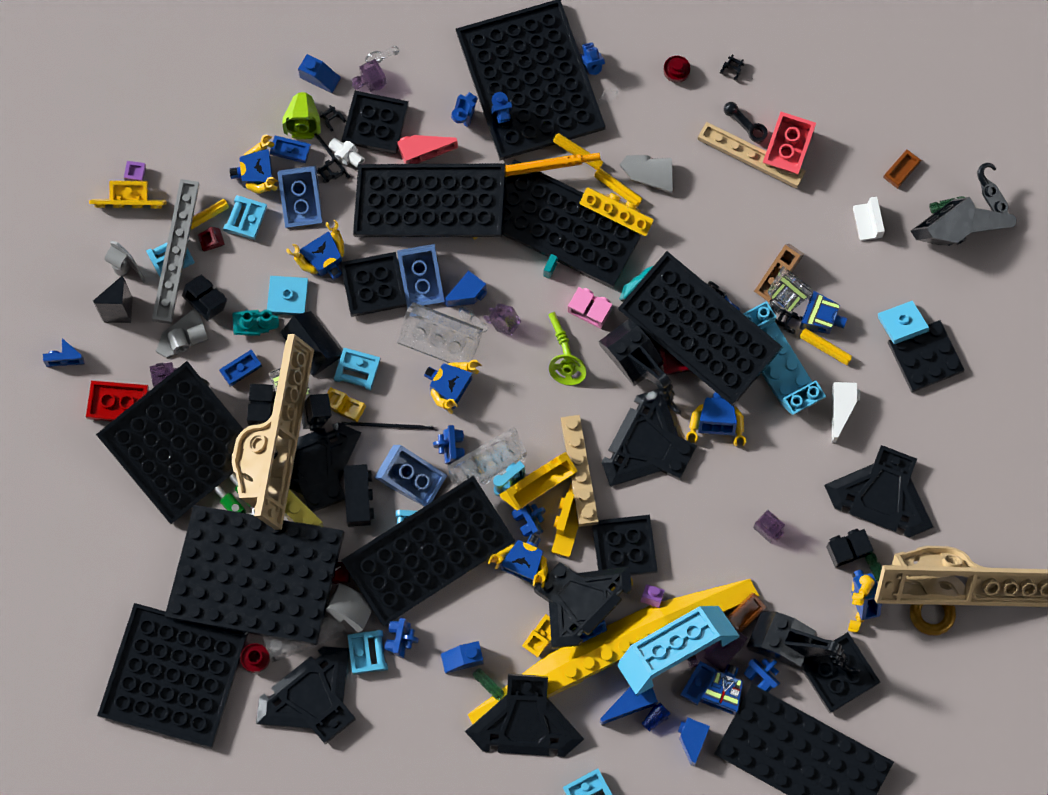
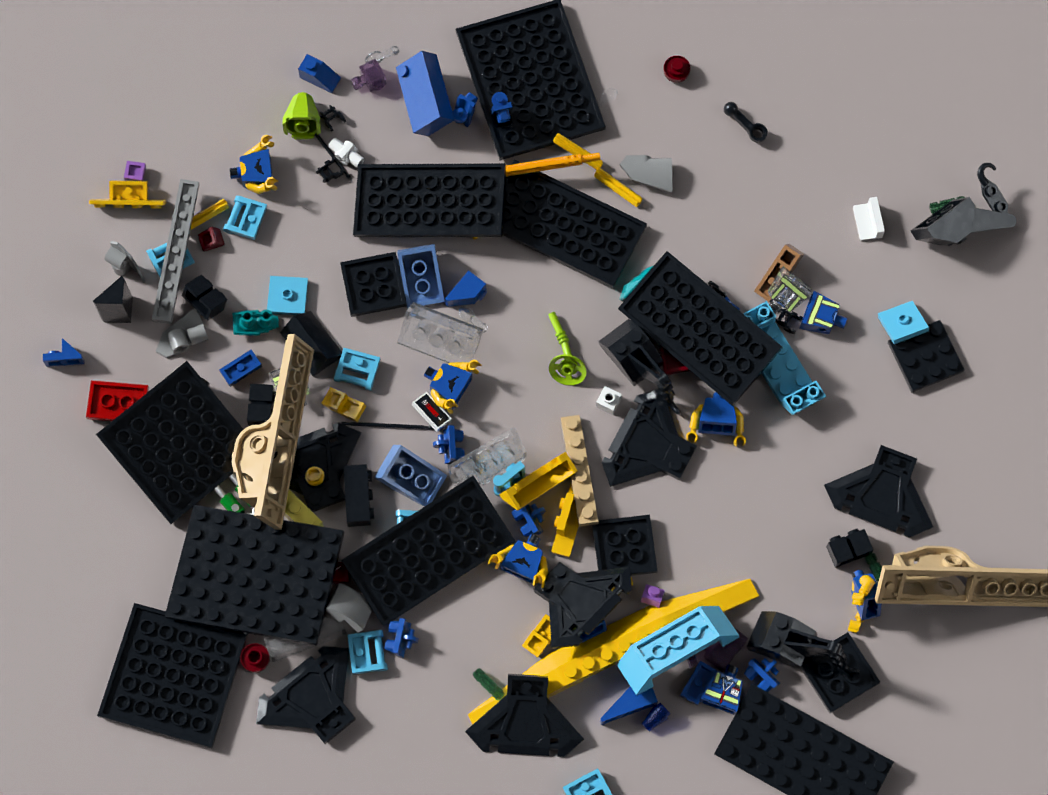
clear purple brick [149,362,178,387] -> none
blue plate [270,135,311,163] -> none
medium blue slope [277,166,323,228] -> none
torso [286,219,344,279] -> none
black piece [302,394,332,431] -> none
black plate [342,90,409,154] -> none
coral slope [397,135,458,164] -> none
blue slope [441,641,484,674] -> none
clear purple brick [483,303,521,336] -> none
teal tile [543,254,558,279] -> none
bright pink piece [568,287,612,329] -> none
blue hips [580,42,605,75] -> none
yellow bracket [580,187,654,236] -> none
blue slope [678,717,710,766] -> none
tan plate [697,122,806,189] -> none
black piece [720,54,744,81] -> none
dark orange tile [727,592,766,634] -> none
clear purple brick [753,510,785,543] -> none
coral slope [763,112,816,175] -> none
yellow axle [800,328,852,365] -> none
white slope [832,382,860,443] -> none
dark orange tile [883,150,921,189] -> none
pearl gold piece [909,604,956,635] -> none
none -> yellow plate [305,467,325,486]
none -> brick [396,51,454,136]
none -> tile [412,392,452,432]
none -> white plate [596,386,622,415]

